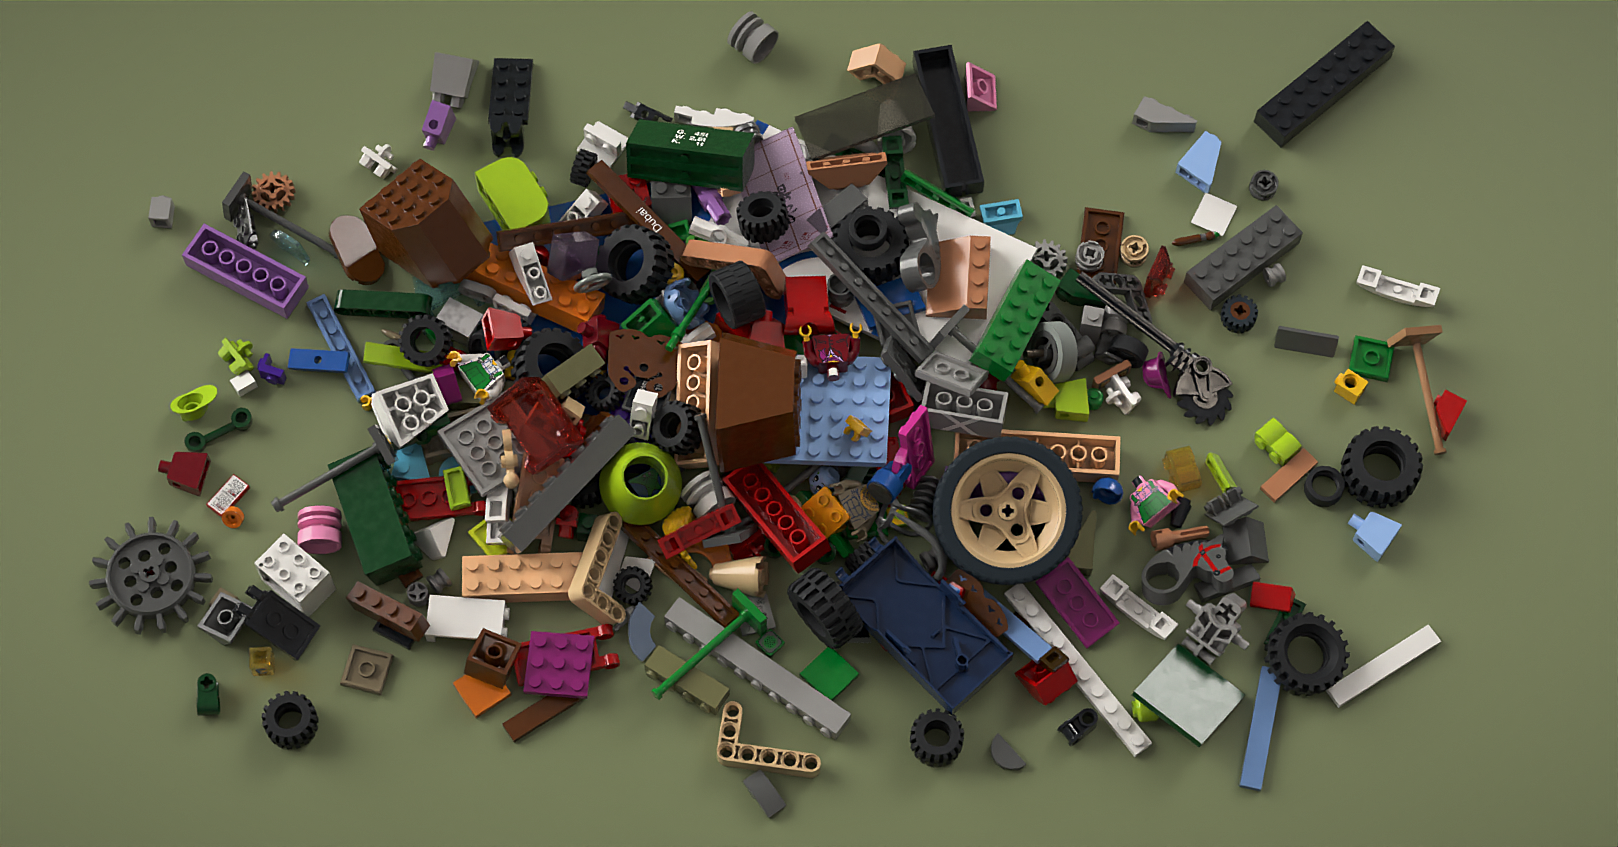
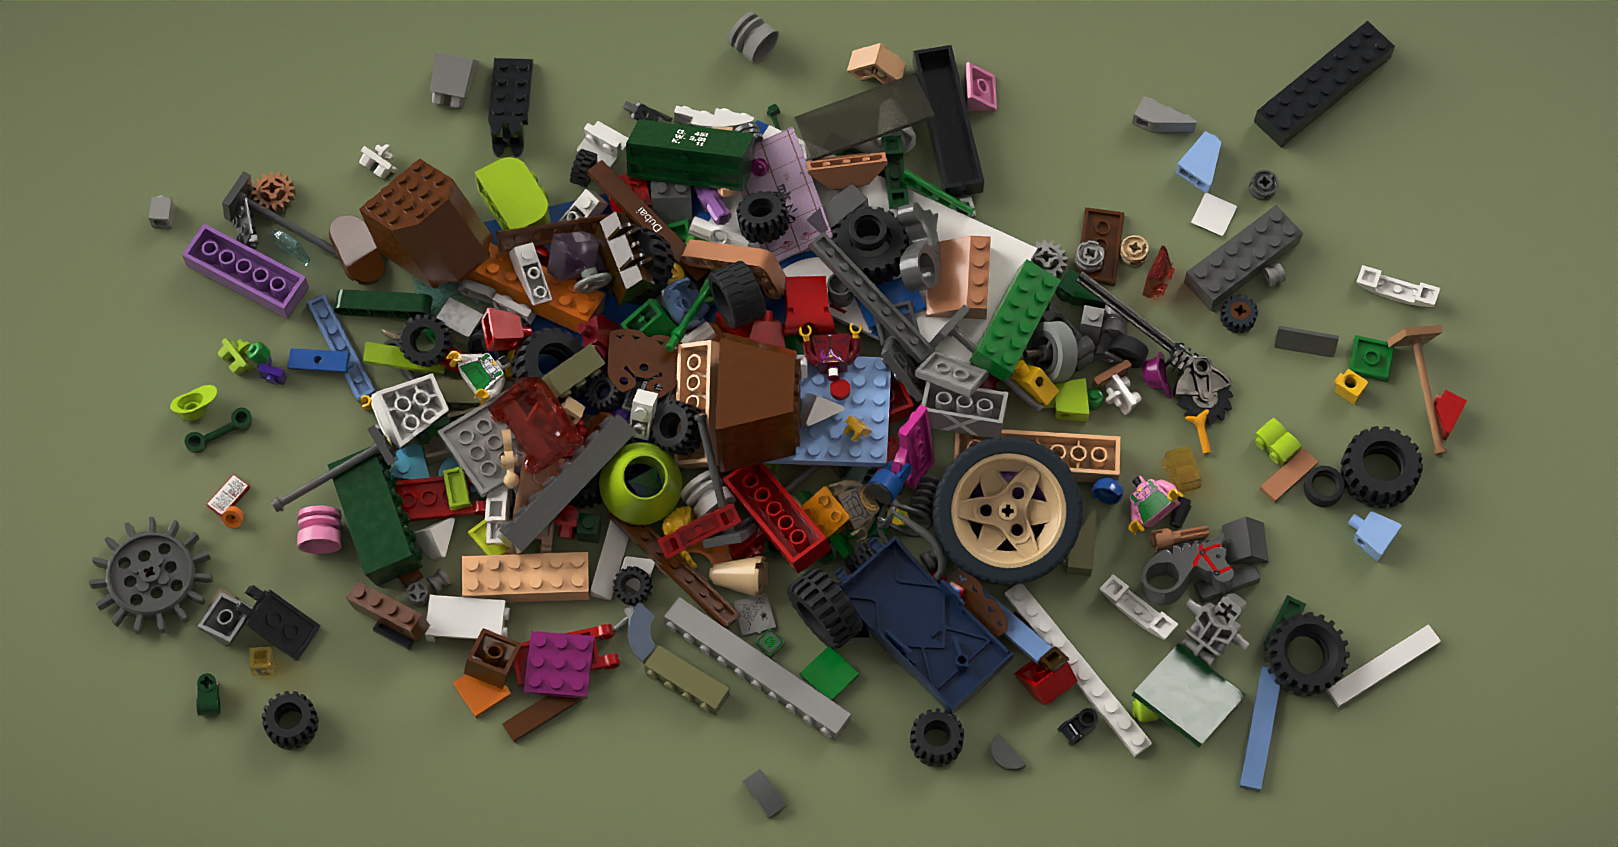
dark red torso [158,452,211,497] -> none
white slope [230,370,258,397] -> none
white container [254,534,336,617] -> none
dark tan tile [340,644,394,695] -> none
medium lavender torso [422,100,456,151] -> none
magenta slope [432,364,463,405] -> none
tan beam [568,512,626,625] -> none
green tile [651,589,767,700] -> none
tan beam [717,701,821,778] -> none
light blue head [809,466,840,494] -> none
medium azure slope [979,199,1023,235] -> none
magenta tile [1035,557,1120,649] -> none
dark grey beam [1092,272,1152,331] -> none
reddish brown piece [1172,231,1220,246] -> none
dark grey hinge [1204,487,1259,527] -> none
lime slope [1205,452,1237,494] -> none
red slope [1250,582,1296,613] -> none
none -> green piece [248,342,271,365]
none -> dark brown piece [594,211,655,306]
none -> magenta plate [750,158,770,177]
none -> dark green hand [767,104,781,130]
none -> white slope [801,393,845,427]
none -> red tile [830,379,851,400]
none -> light orange piece [1185,409,1211,454]

